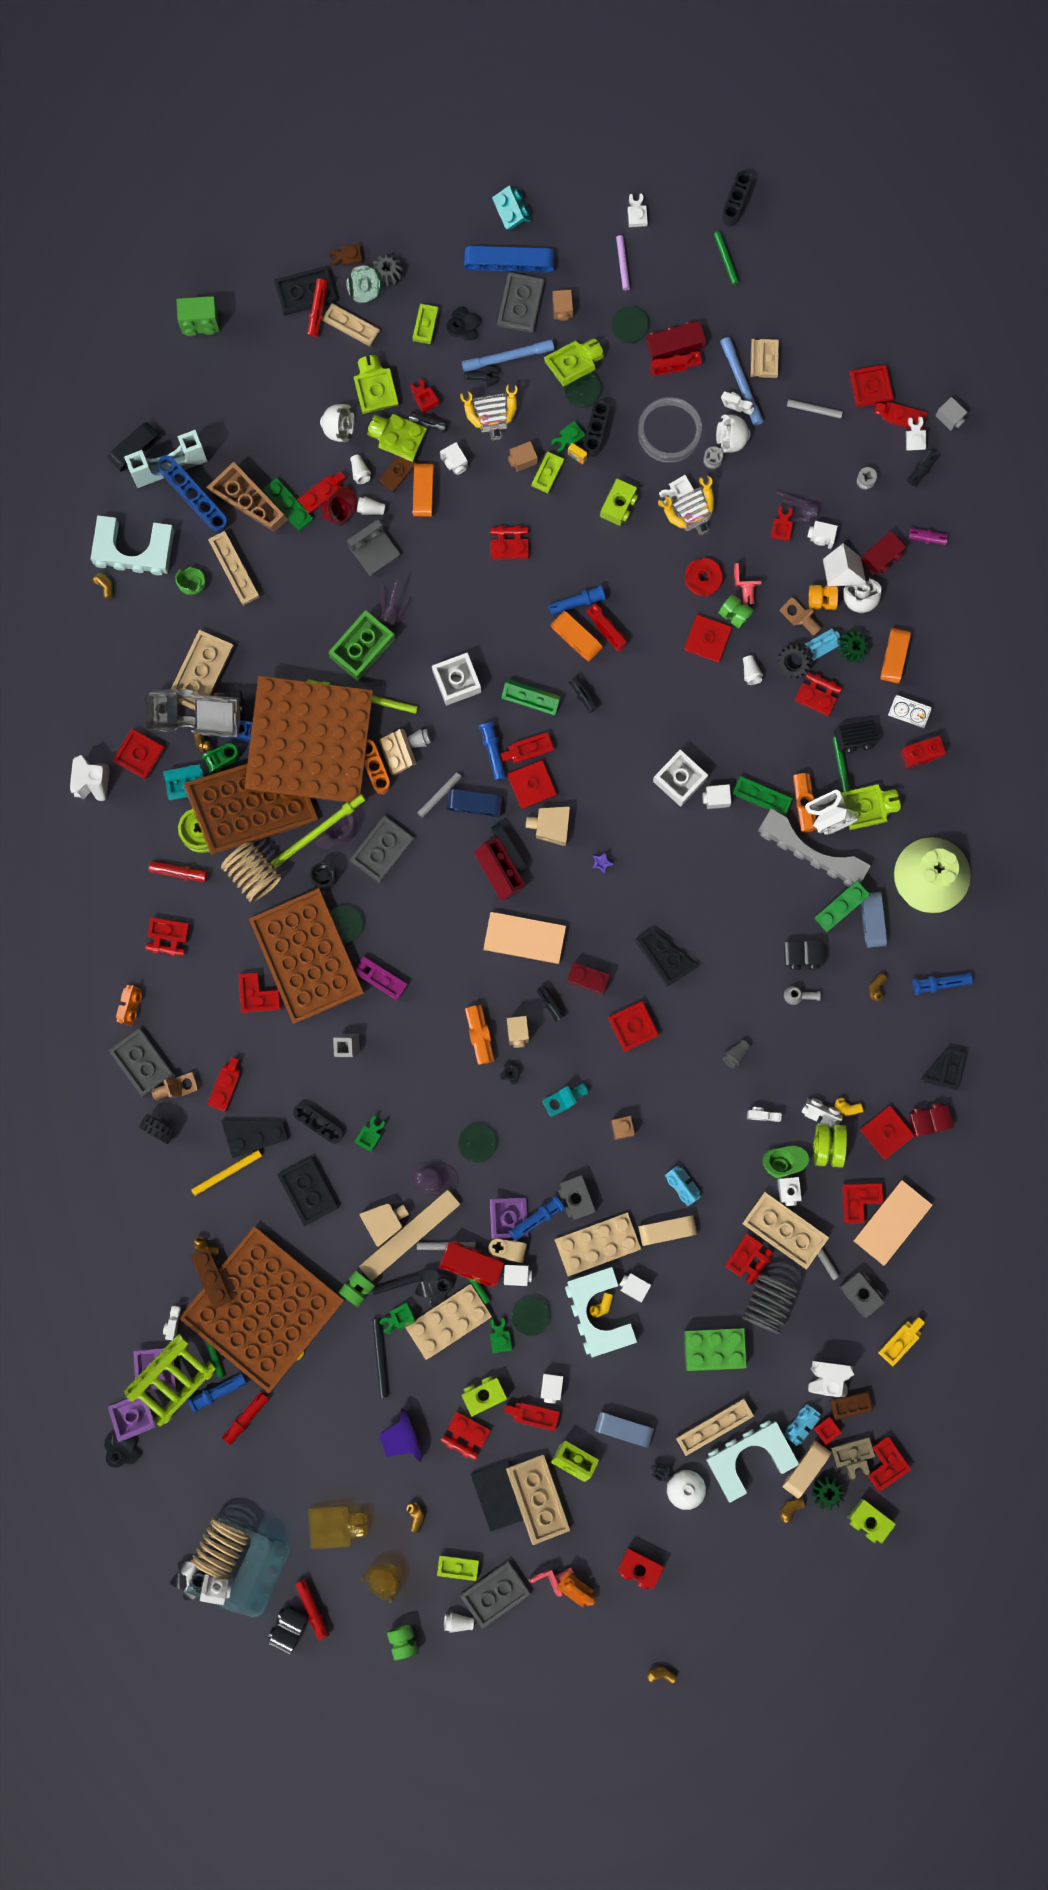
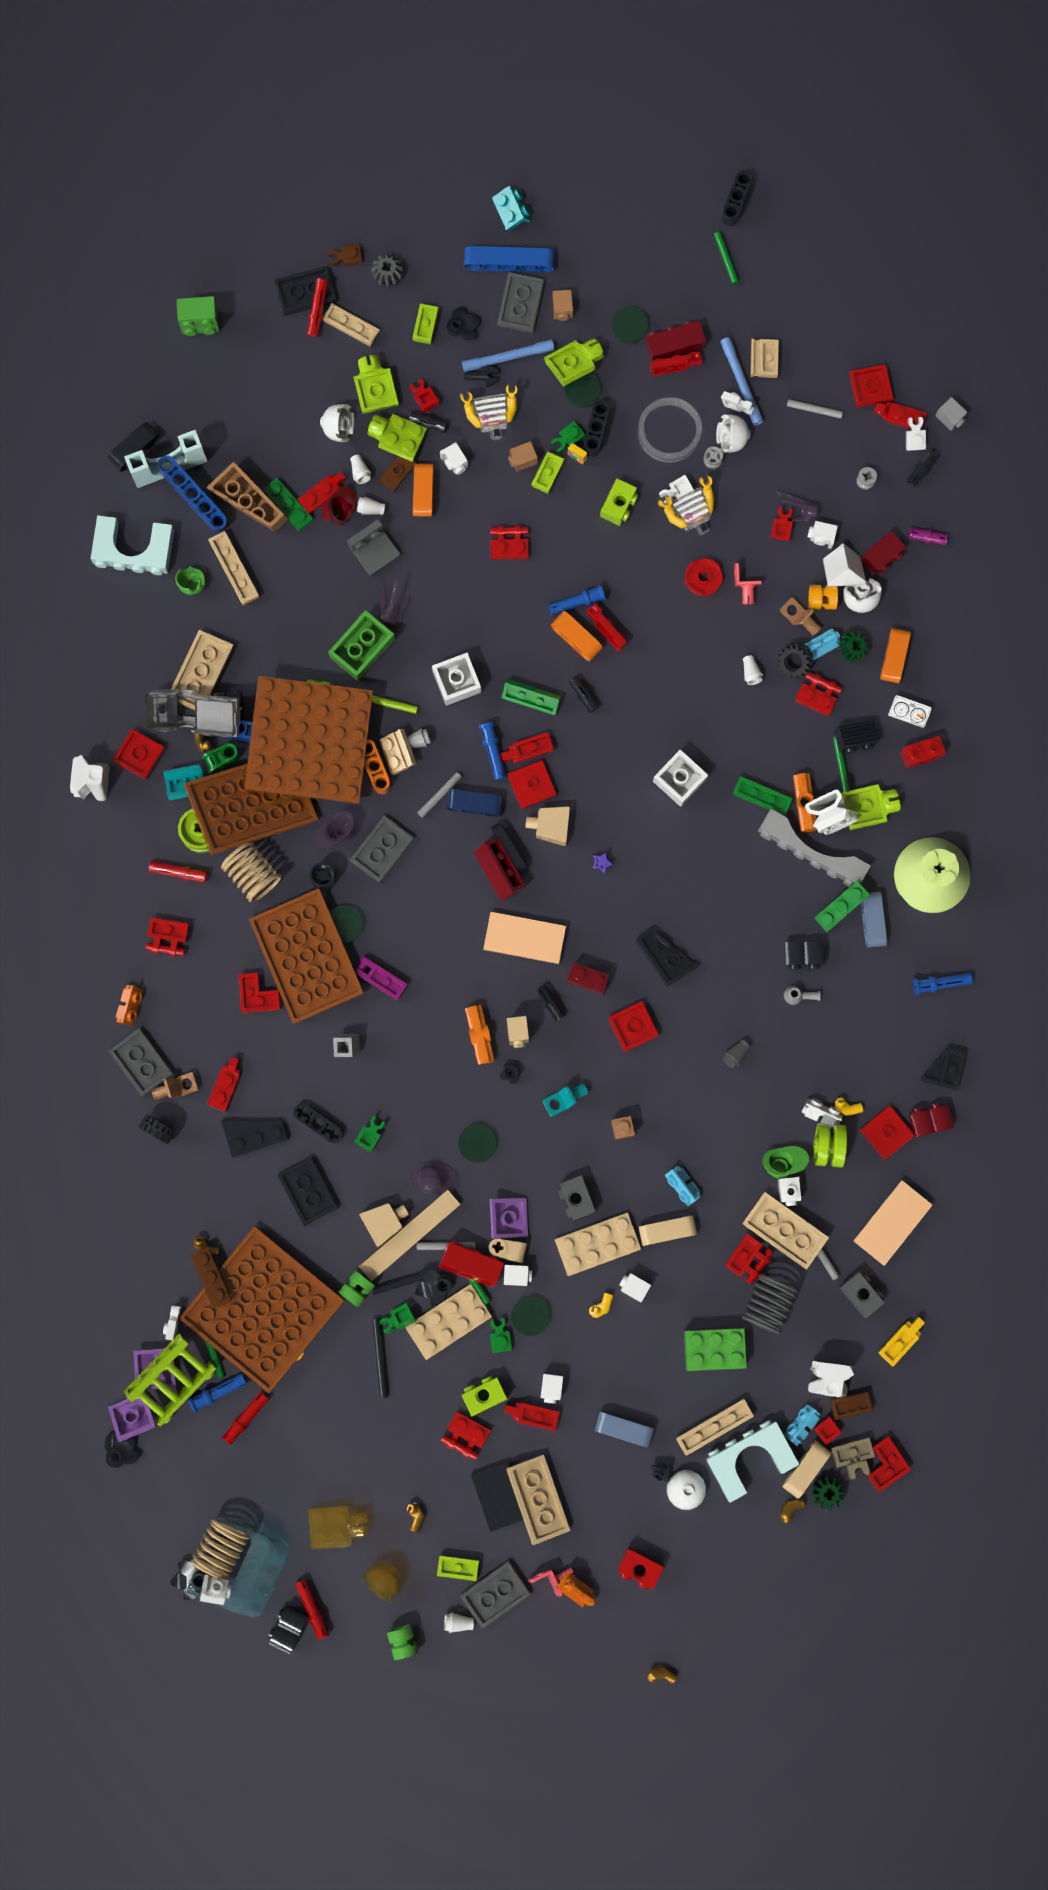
pearl gold arm [93,573,113,599] -> none
yellow bar [191,1150,262,1196] -> none
lime bar [271,794,366,868] -> none
clear green tile [347,265,382,304] -> none
dark purple piece [379,1408,423,1462] -> none
blue pin [509,1196,565,1241] -> none
lime brick [551,1441,599,1482] -> none
light aqua arch [565,1267,637,1357] -> none
lavender bar [616,235,630,291] -> none
white plate [628,194,648,227] -> none
red plate [684,615,732,663] -> none
white brick [702,785,731,809] -> none
bright green wheel [718,594,754,629] -> none
white plate [747,1107,782,1122] -> none
red plate [842,1184,883,1224] -> none
lime brick [847,1498,896,1544] -> none
pearl gold arm [869,973,887,1001] -> none

